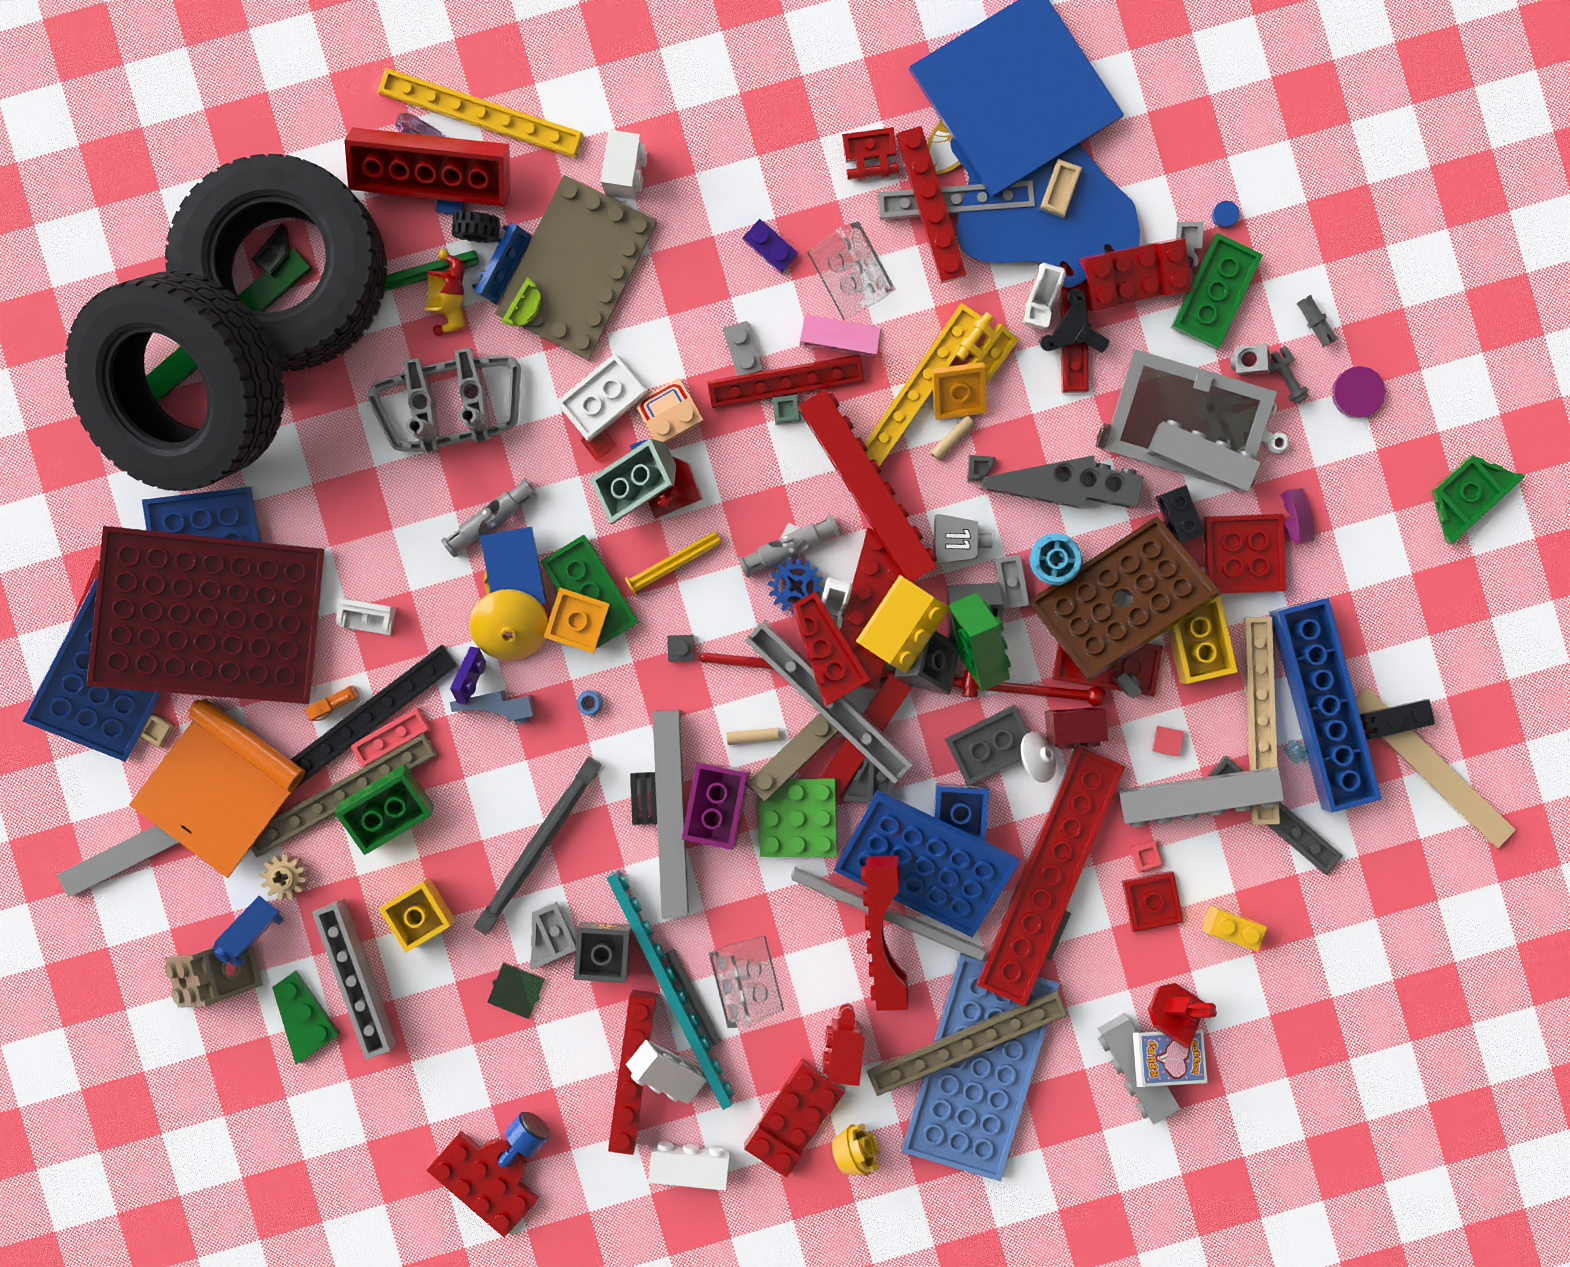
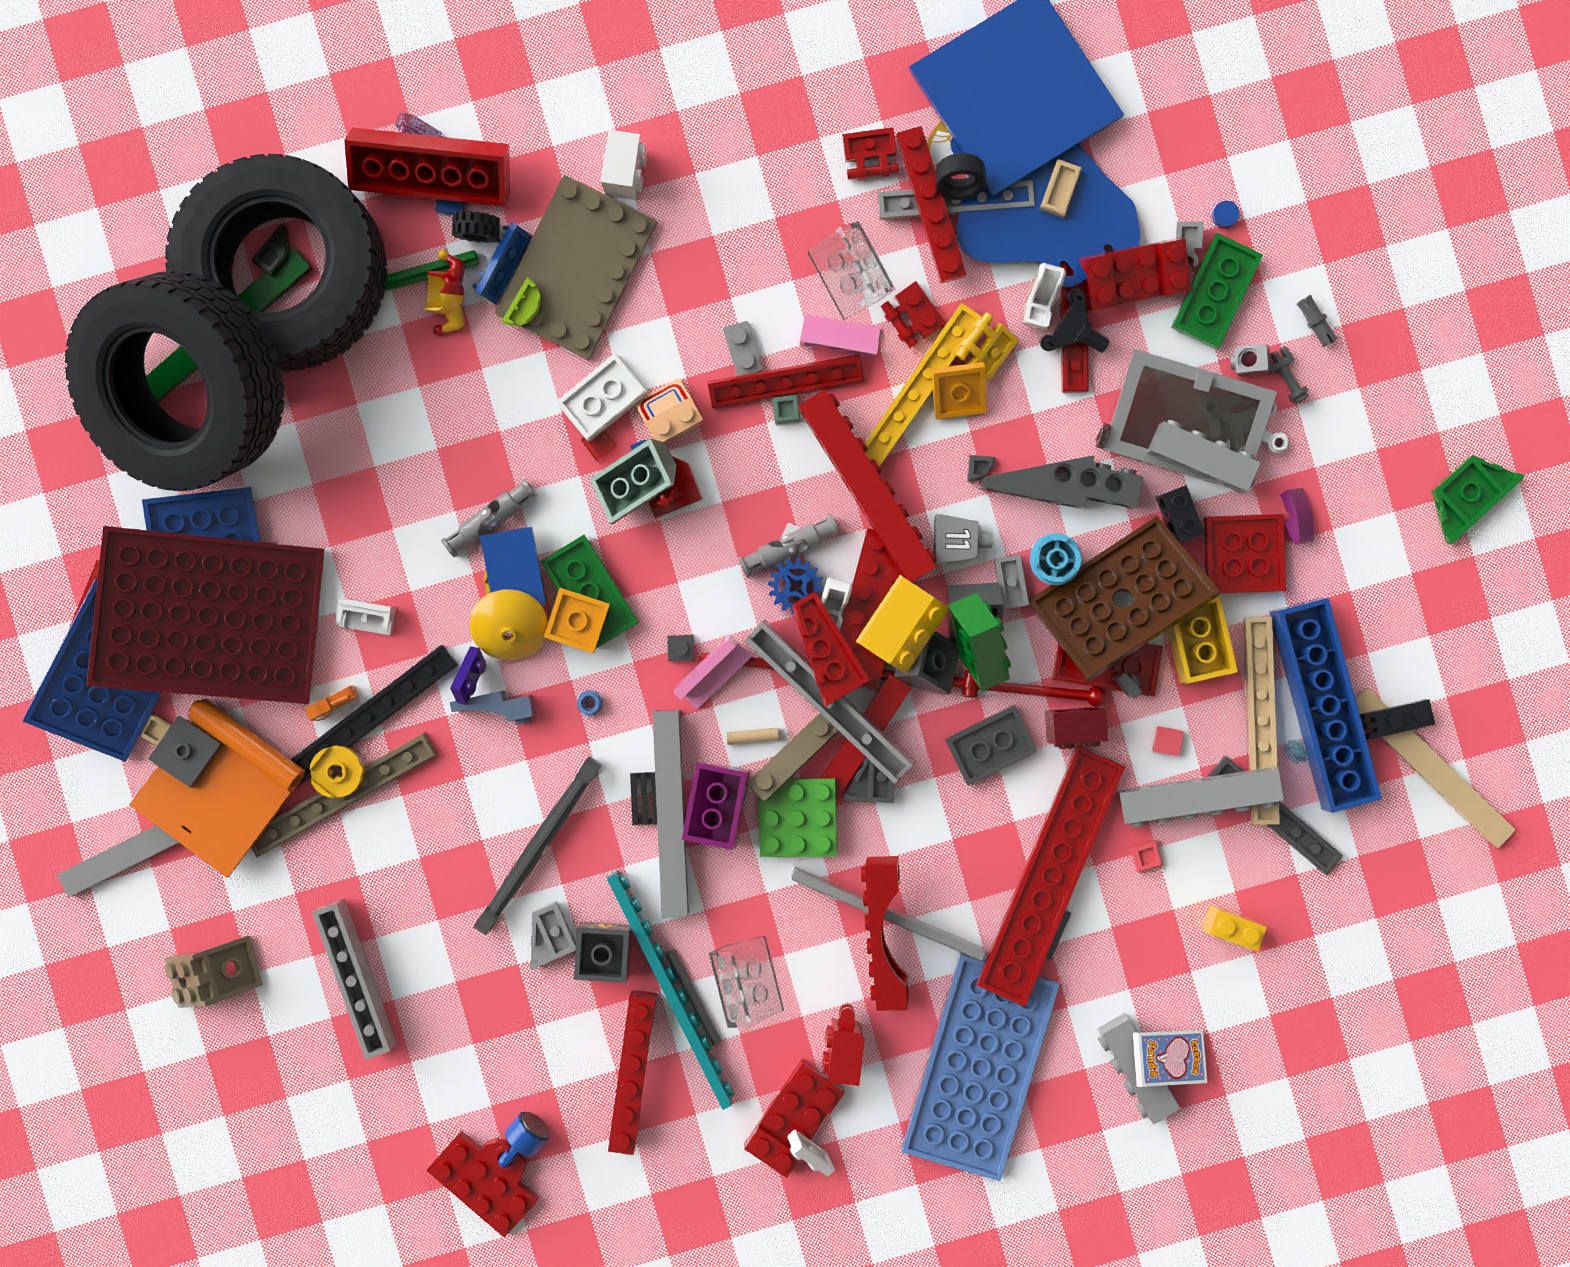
blue brick [212,896,284,967] -> none
tan gear [259,853,309,900] -> none
green wing [272,971,340,1065] -> none
green brick [335,764,434,855] -> none
coral tile [350,707,431,768] -> none
light grey piece [368,347,521,454] -> none
yellow tile [378,68,584,159] -> none
yellow brick [378,877,456,953] -> none
clear green piece [487,962,545,1019] -> none
yellow axle [625,532,722,596] -> none
white brick [626,1040,707,1104] -> none
white brick [648,1141,730,1191] -> none
dark purple plate [742,218,798,274] -> none
yellow cone [832,1123,880,1176] -> none
blue plate [833,790,1020,938] -> none
dark tan tile [866,990,1068,1096] -> none
tan piece [930,416,975,461] -> none
blue brick [933,783,989,842] -> none
white dish [1021,732,1056,783] -> none
red tile [1122,871,1184,932] -> none
red piece [1148,983,1217,1049] -> none
magenta tile [1332,366,1386,418] -> none
none -> dark grey plate [148,715,223,788]
none -> yellow plate [310,745,365,798]
none -> bright pink panel [673,634,751,708]
none -> white plate [787,1129,835,1177]
none -> red plate [880,281,946,349]
none -> black tyre [935,153,986,200]

